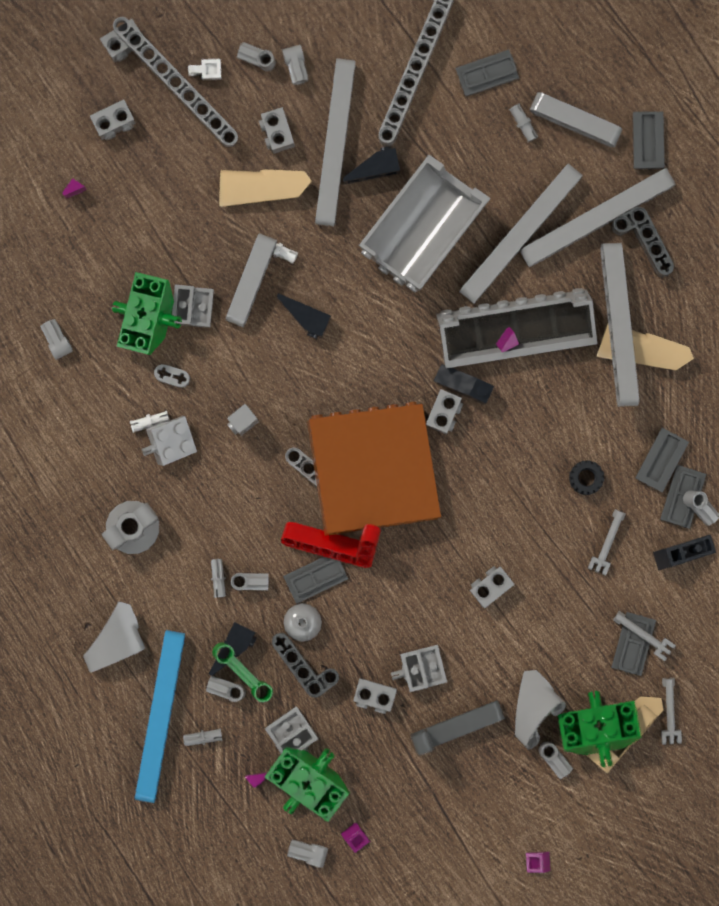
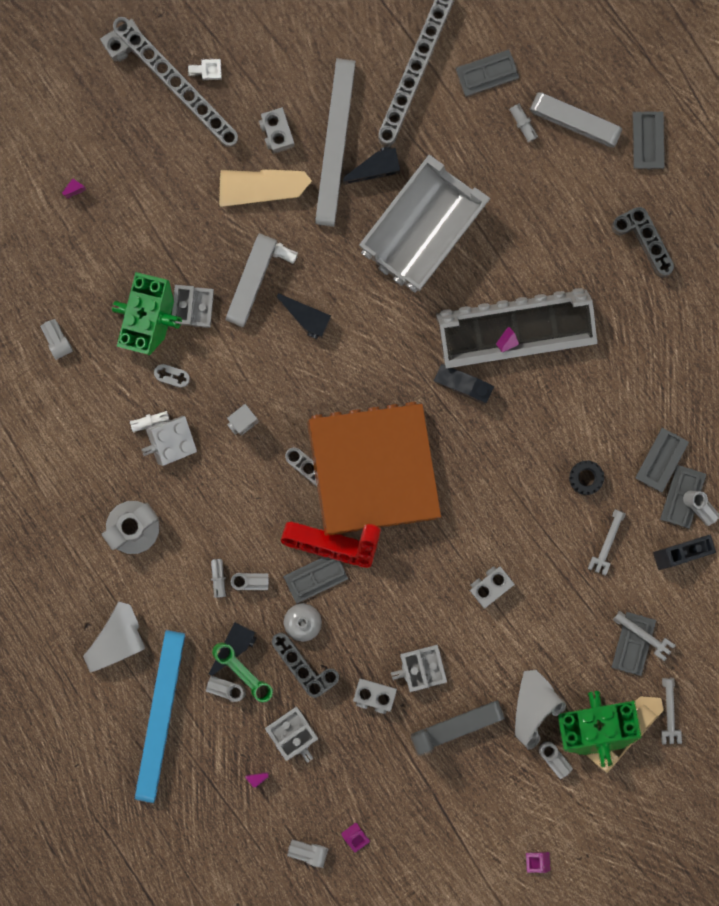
light grey brick [90,100,136,140] -> none
light grey axle [183,728,222,746] -> none
light grey piece [237,42,276,71] -> none
green slope [265,747,350,822] -> none
light grey piece [282,45,308,85] -> none
light grey brick [426,389,463,434] -> none
light grey beam [459,163,583,304] -> none
light grey beam [520,168,676,267] -> none
tan panel [597,323,694,370] -> none
light grey beam [601,243,639,407] -> none

